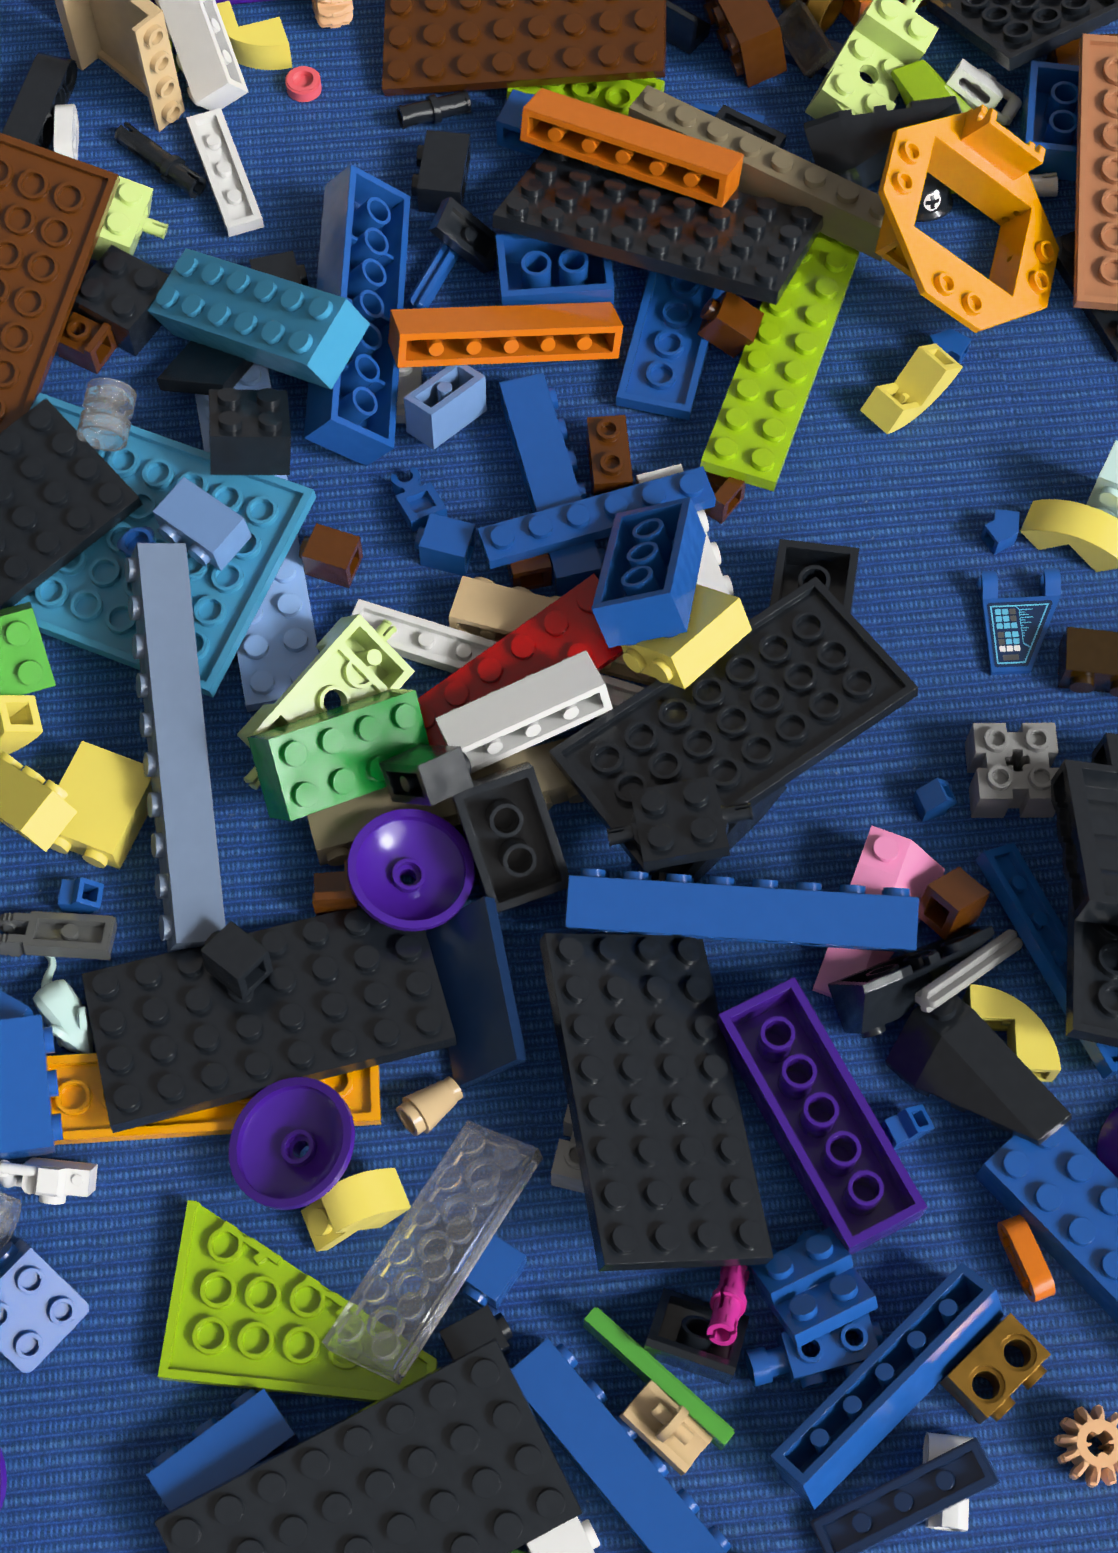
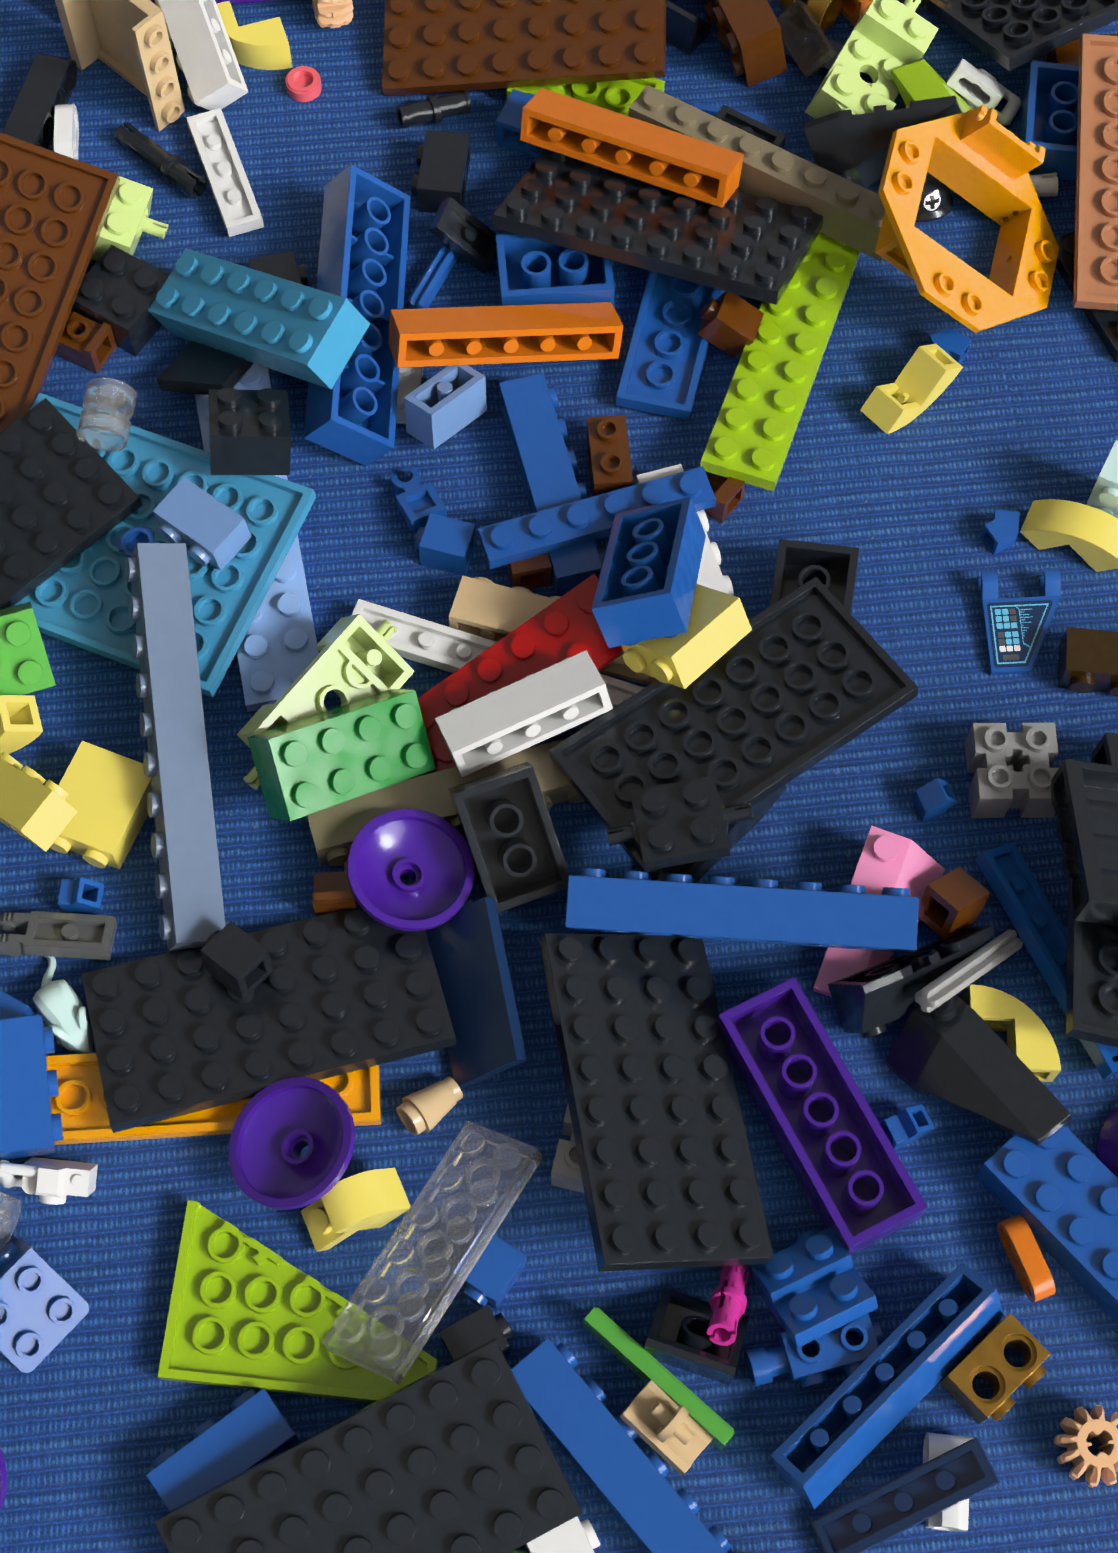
reddish brown brick [299,523,363,588] -> none
brick [379,744,474,806] -> none

